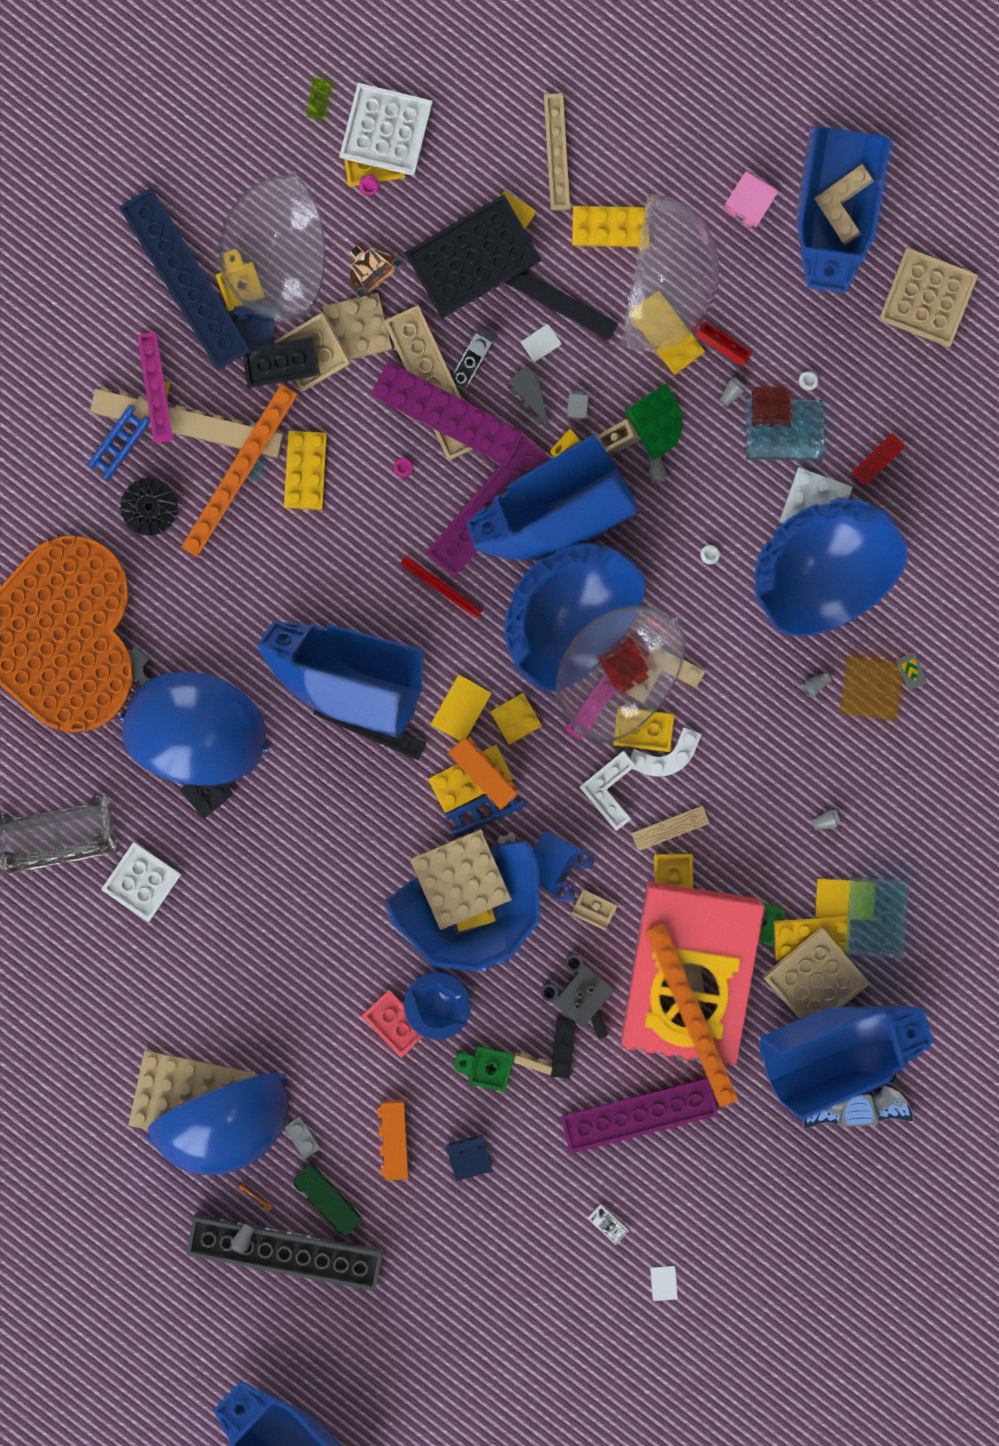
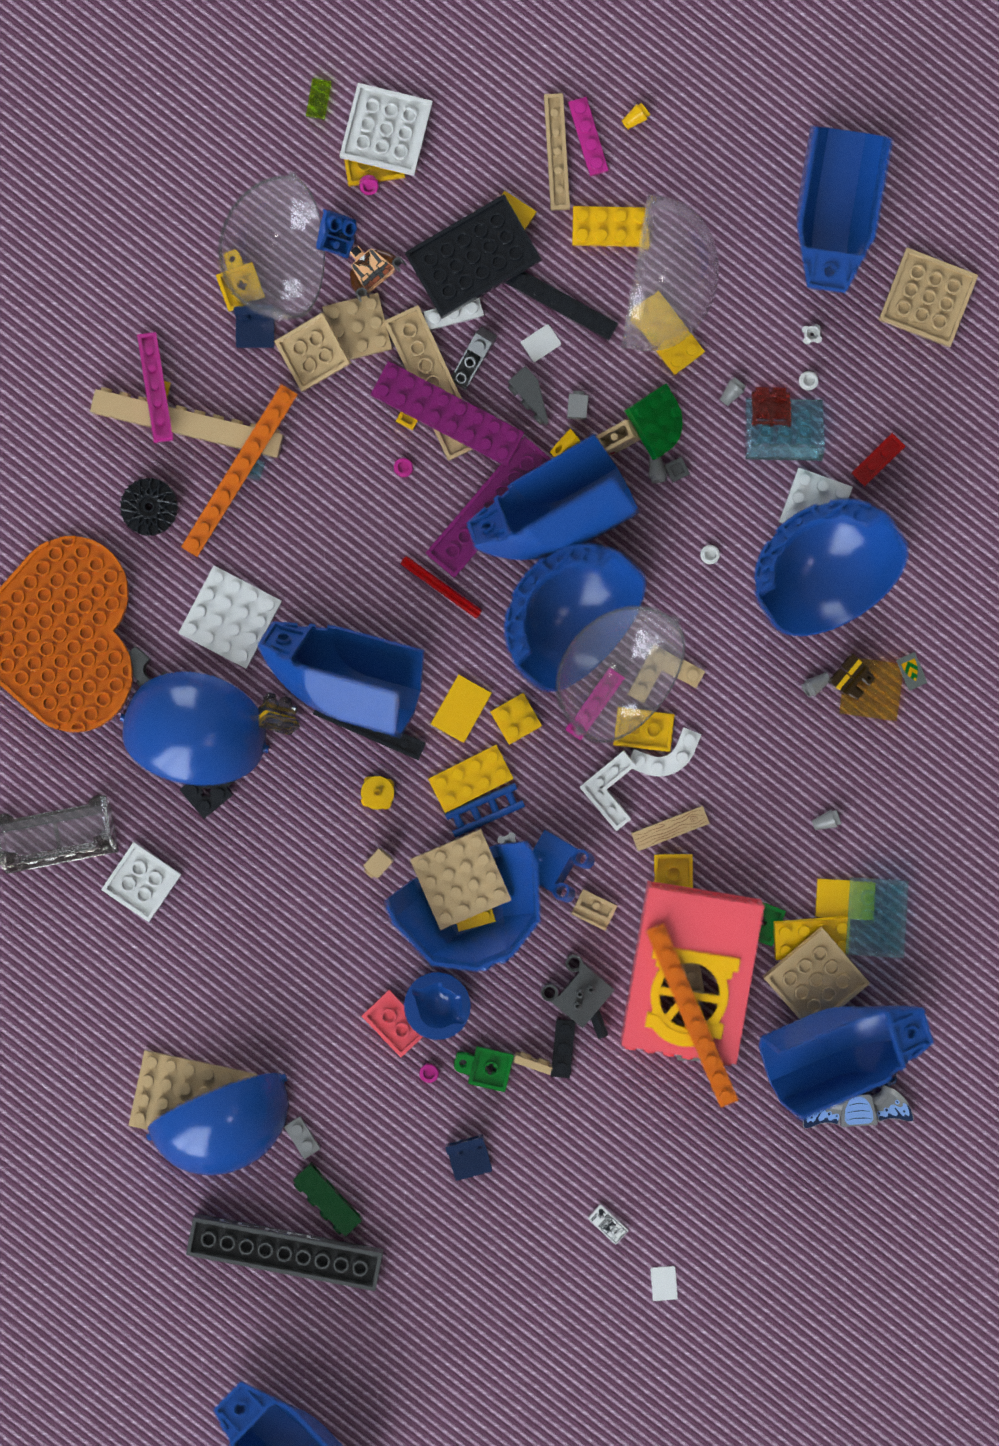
blue bar [87,404,150,481] -> none
dark blue plate [119,188,251,371] -> none
light grey cone [230,1224,254,1254] -> none
orange hinge [239,1183,272,1211] -> none
black plate [243,337,320,388] -> none
yellow plate [284,431,327,510] -> none
orange brick [377,1100,409,1181] -> none
orange brick [448,737,518,810] -> none
magenta plate [560,1077,718,1154] -> none
clear red plate [597,637,649,693] -> none
red plate [695,321,753,367] -> none
bright pink brick [724,171,779,227] -> none
tan plate [814,164,874,245] -> none
none -> white plate [178,566,282,669]
none -> clear smoke hips [258,692,300,735]
none -> blue slope [316,209,357,259]
none -> yellow piece [361,776,394,810]
none -> tan brick [363,847,394,879]
none -> yellow plate [396,412,418,431]
none -> dark pink tile [420,1063,439,1083]
none -> white plate [423,298,484,331]
none -> dark pink plate [568,97,608,177]
none -> yellow cone [621,102,650,130]
none -> dark grey plate [664,457,690,483]
none -> white plate [802,324,822,345]
none -> dark brown hips [828,653,875,700]

